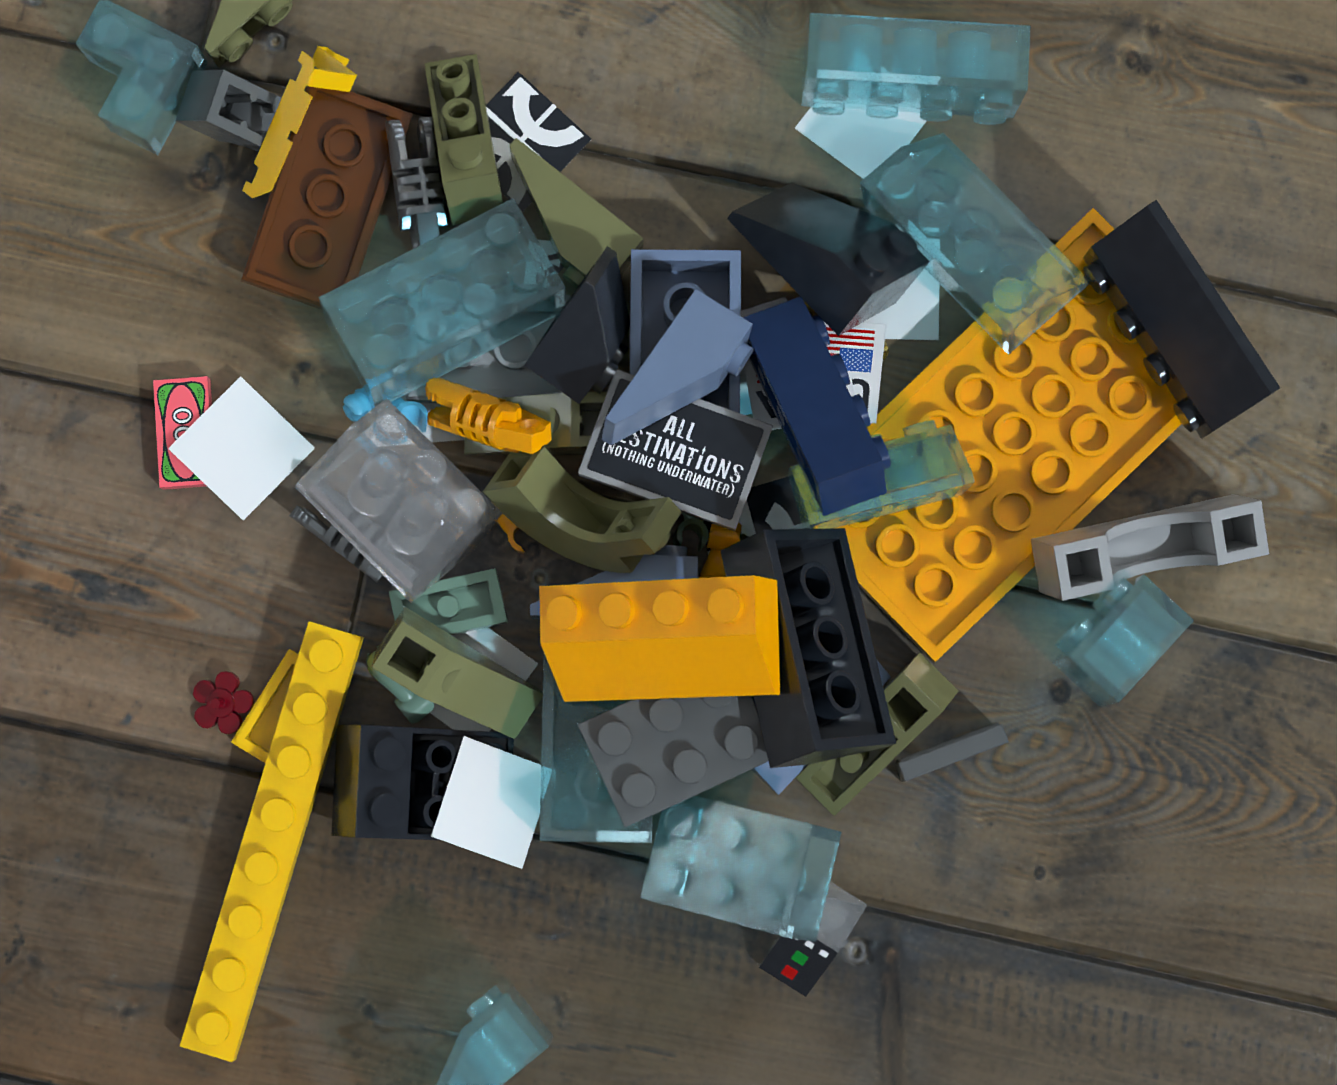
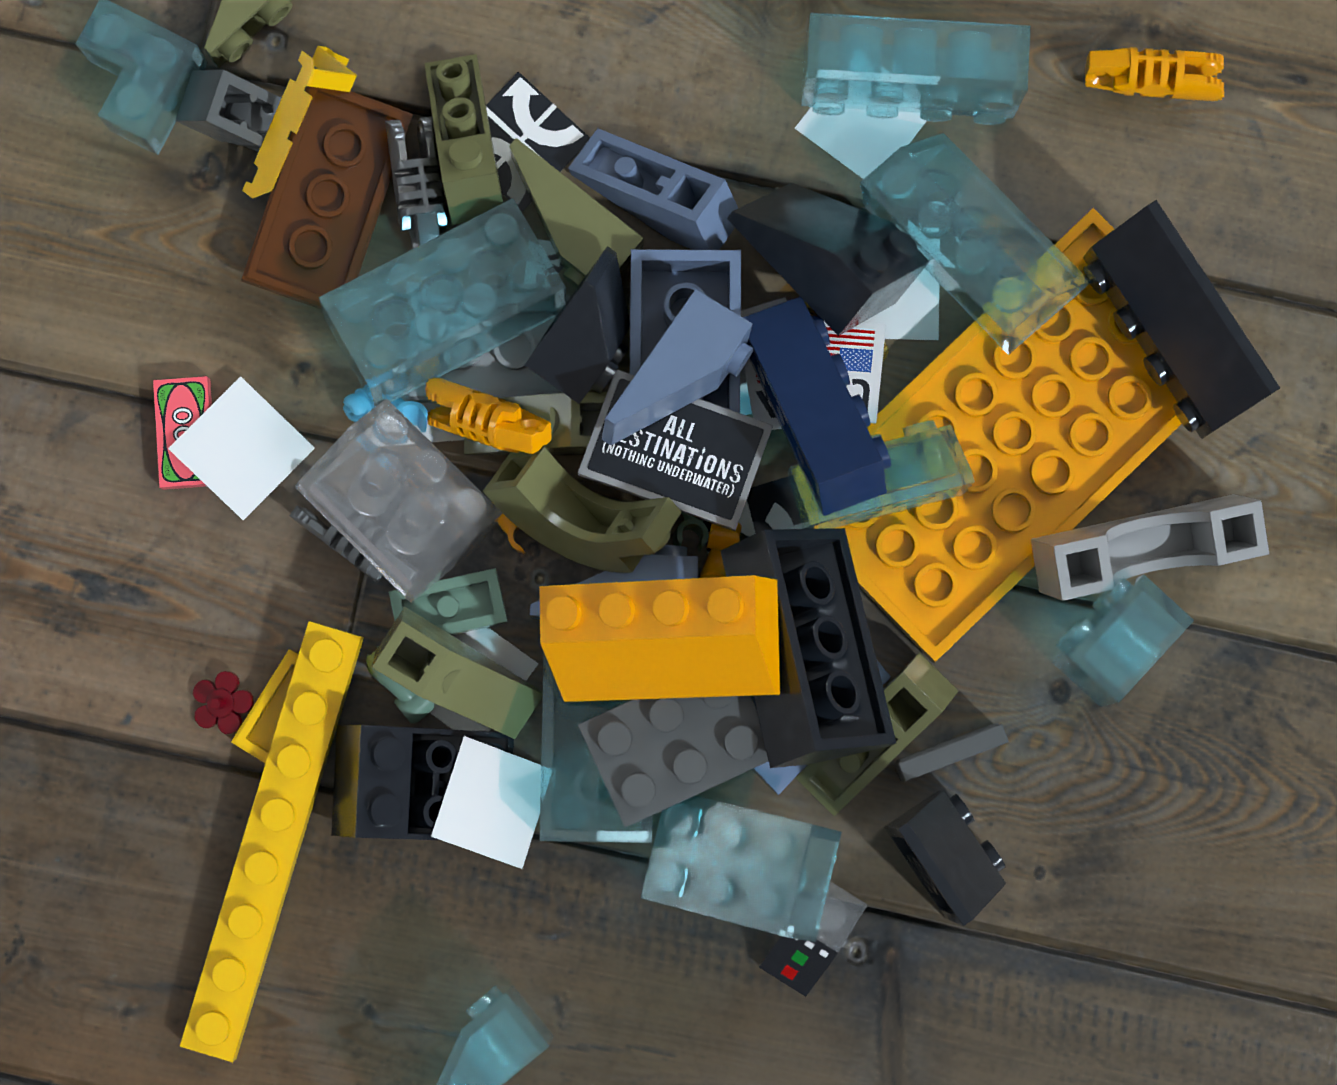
none -> sand blue slope [568,128,738,250]
none -> black slope [884,790,1006,926]
none -> light orange hinge [1085,47,1224,101]

